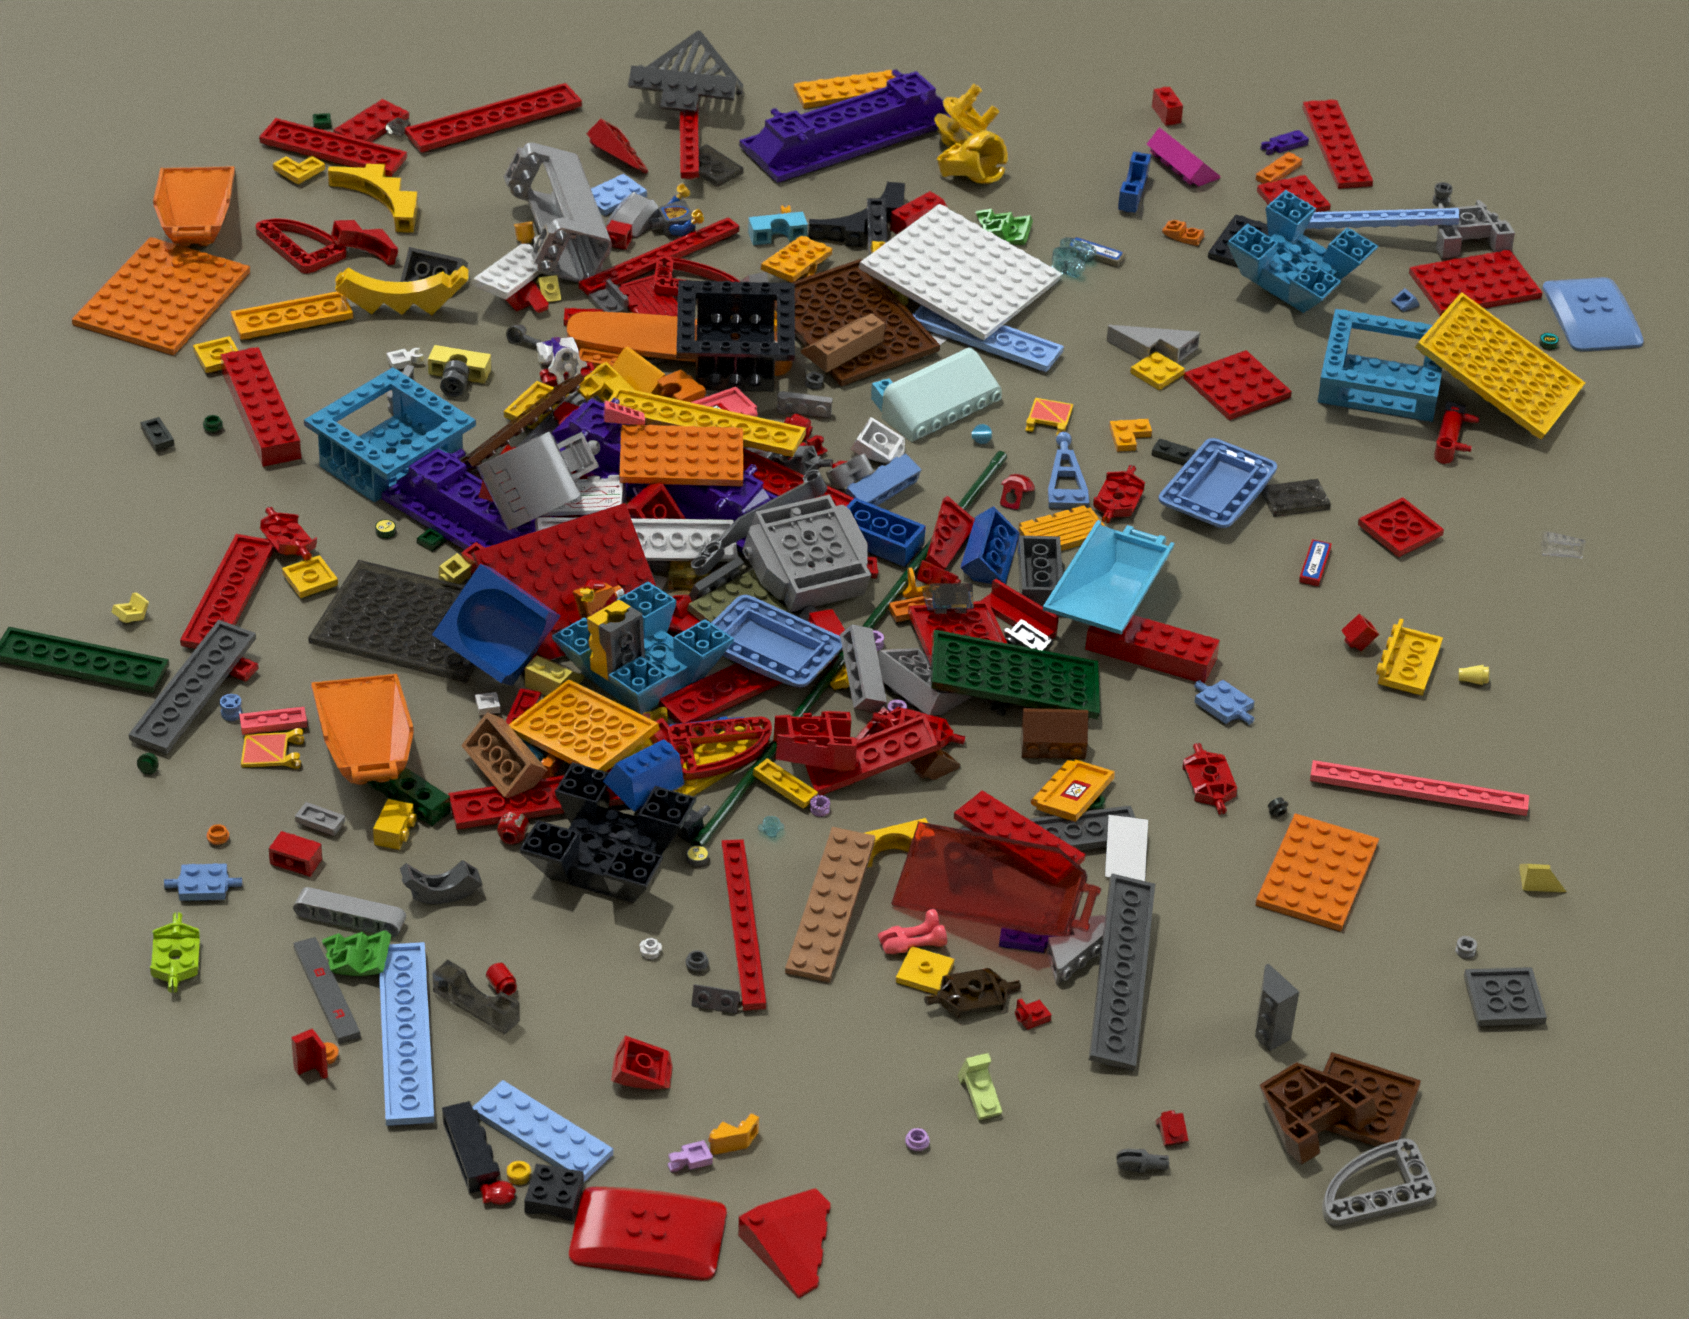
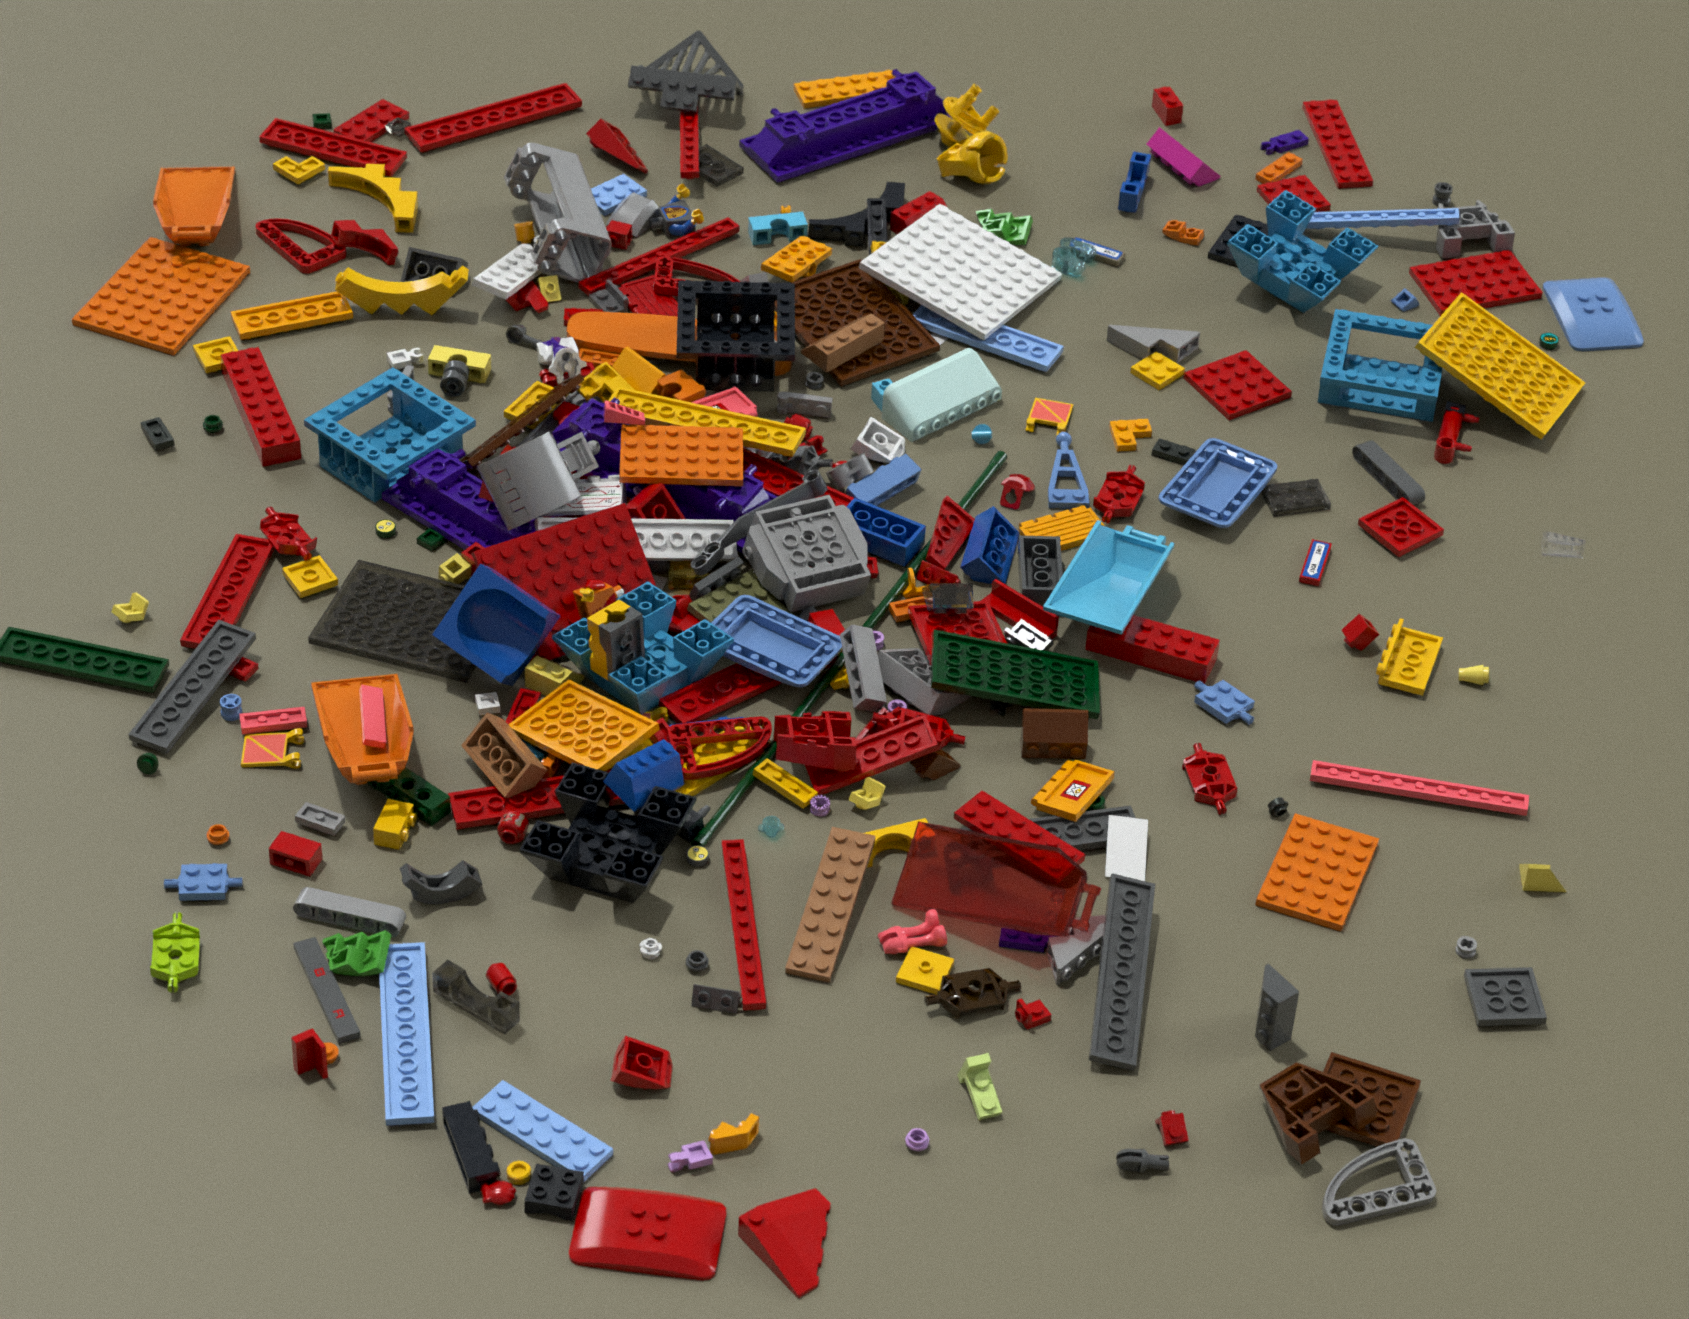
none -> coral tile [359,685,386,748]
none -> light yellow bracket [849,777,886,810]
none -> dark grey beam [1352,440,1426,505]

